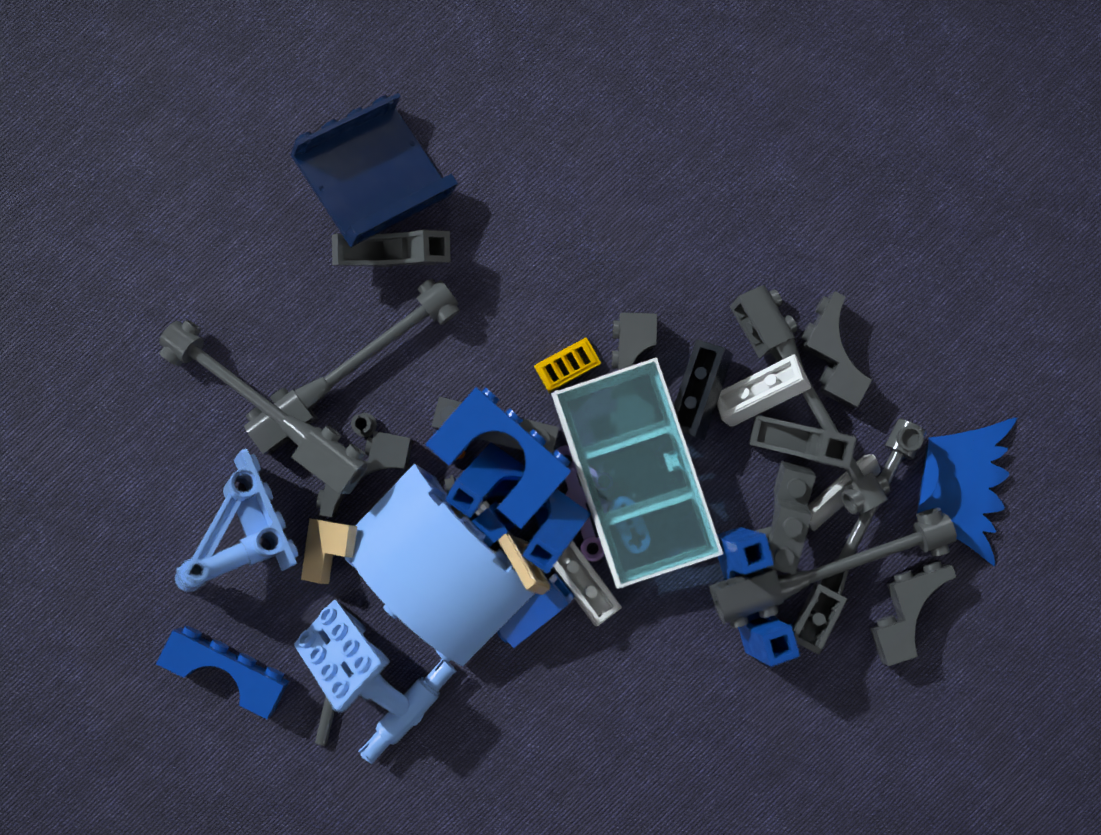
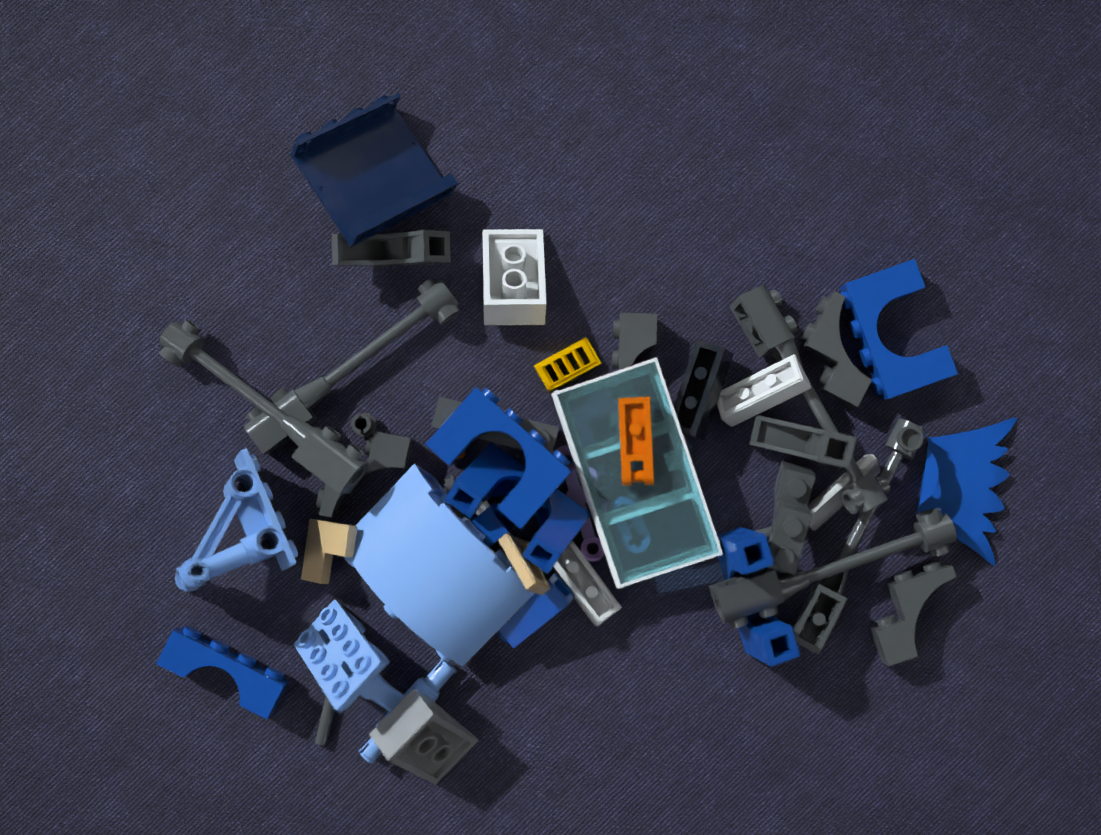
none -> light grey slope [369,689,479,785]
none -> white slope [483,229,546,325]
none -> orange plate [618,397,654,486]
none -> blue arch [840,259,958,401]

